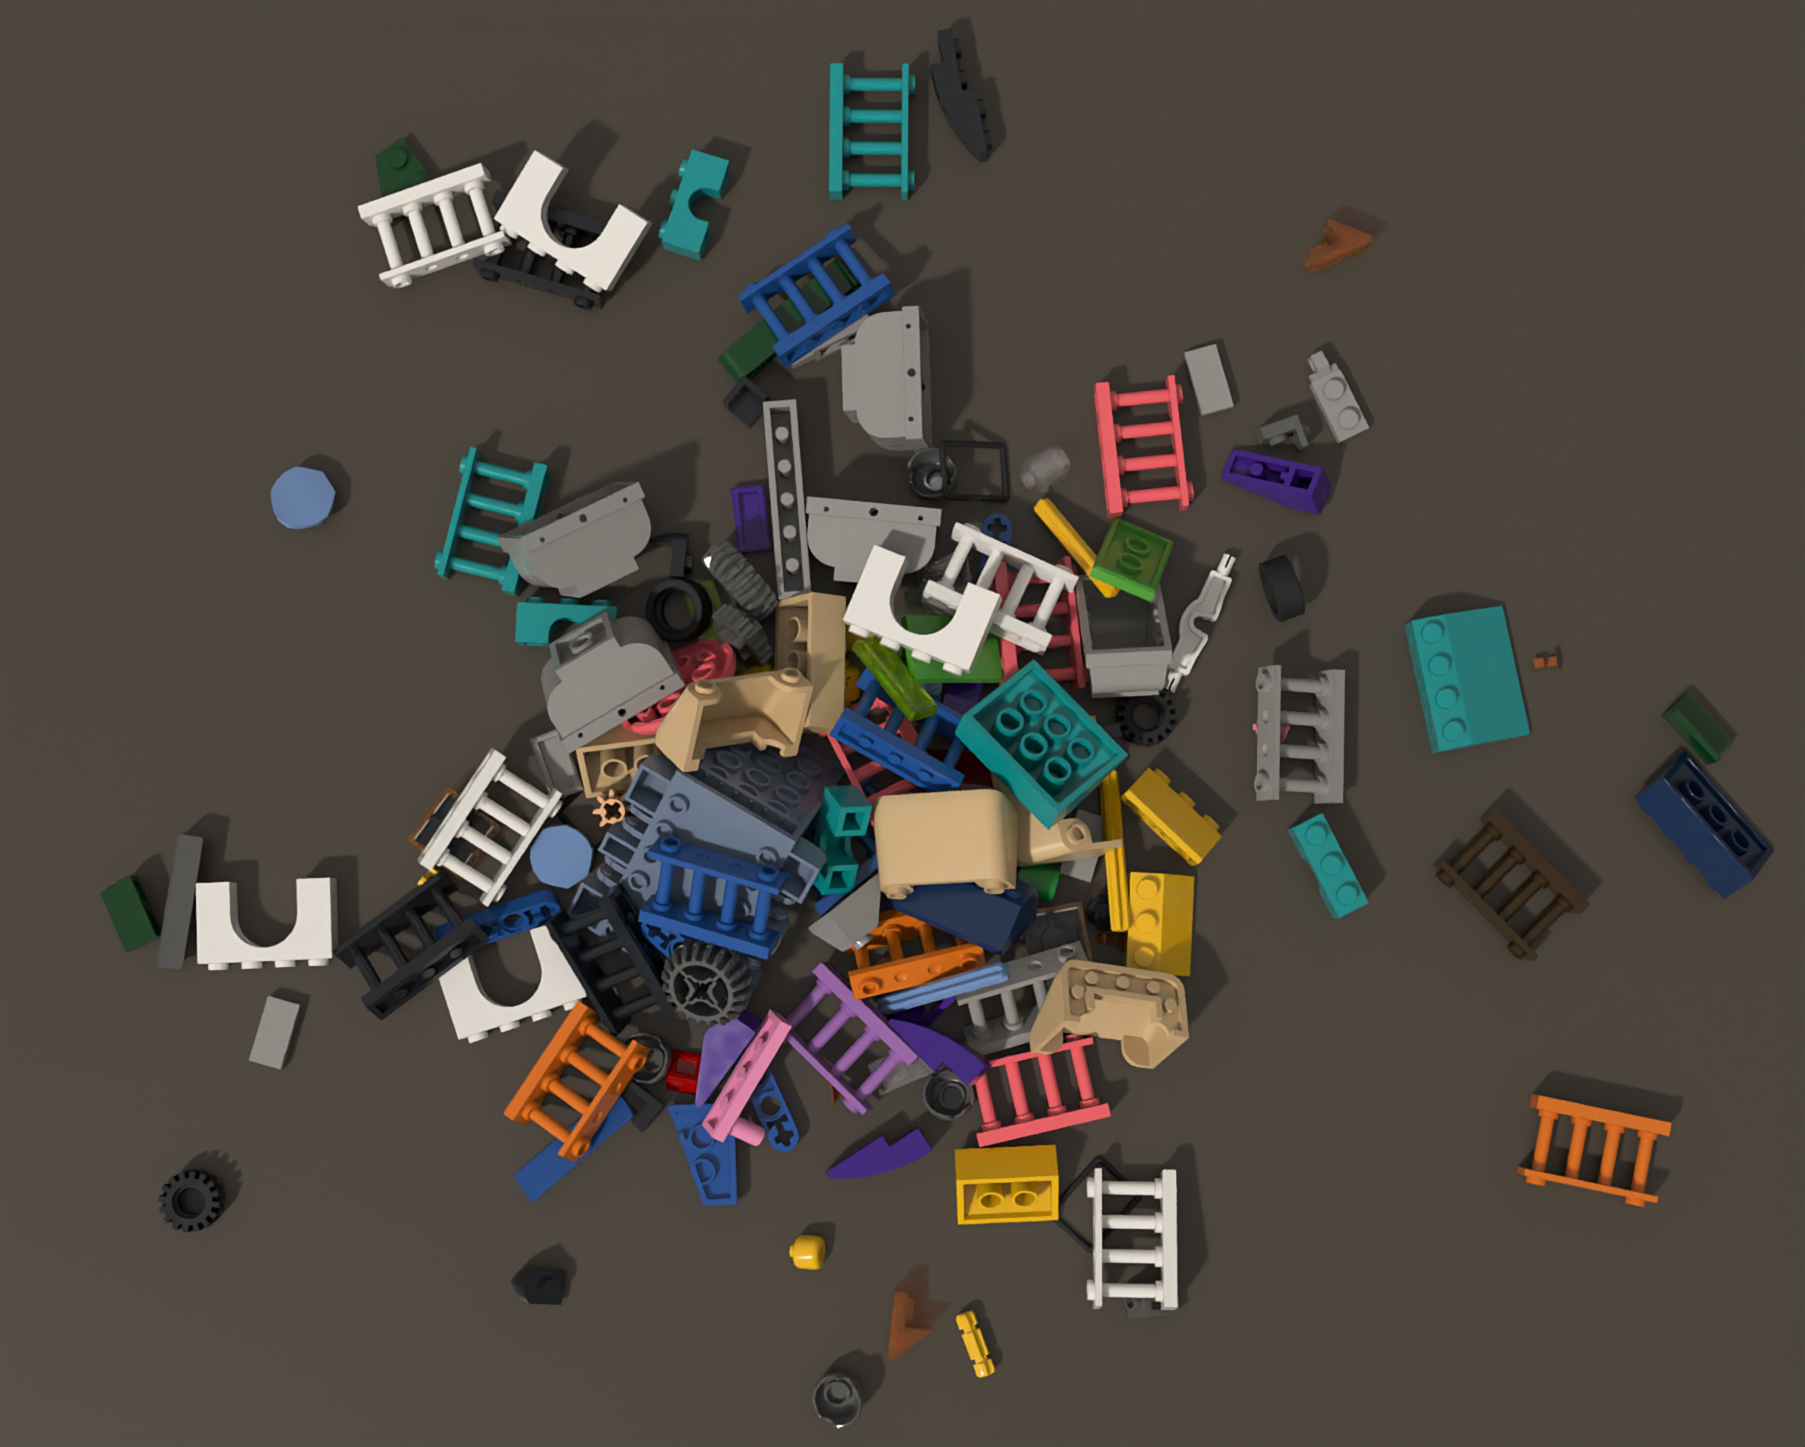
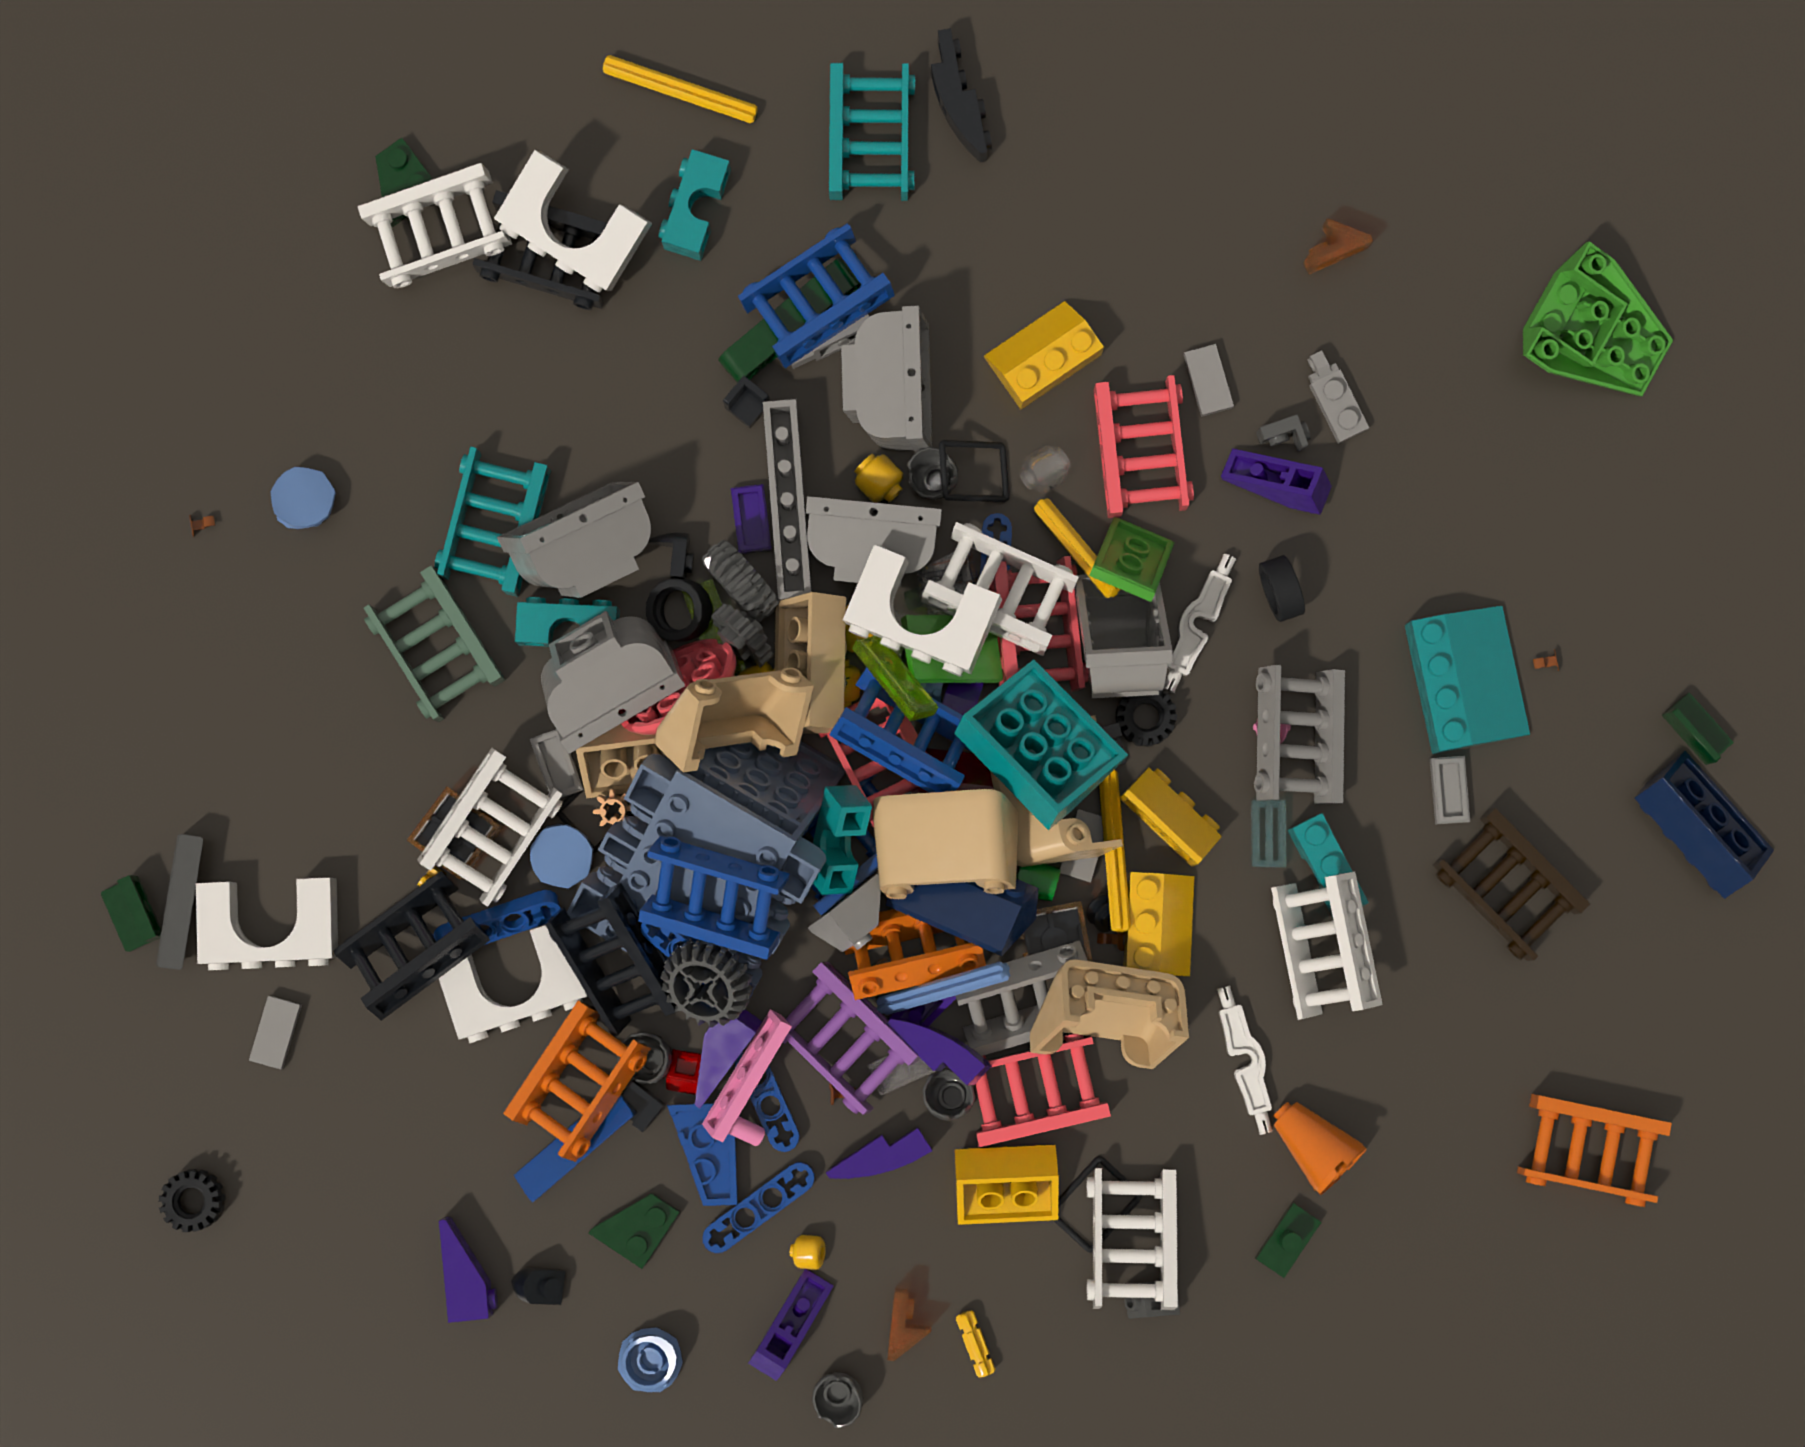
none -> dark orange piece [189,515,215,537]
none -> sand green fence [364,565,506,722]
none -> dark purple slope [439,1217,498,1323]
none -> dark green wing [588,1193,680,1269]
none -> yellow axle [603,55,758,123]
none -> medium blue hat [617,1327,683,1392]
none -> blue beam [703,1162,815,1253]
none -> dark purple slope [748,1269,834,1381]
none -> yellow head [854,454,903,503]
none -> yellow slope [984,301,1104,410]
none -> white piece [1217,985,1273,1135]
none -> clear light blue tile [1251,800,1286,867]
none -> dark green tile [1255,1202,1321,1278]
none -> white fence [1271,871,1383,1020]
none -> orange cone [1274,1102,1367,1195]
none -> light grey tile [1430,756,1470,825]
none -> bright green wedge [1523,242,1673,396]

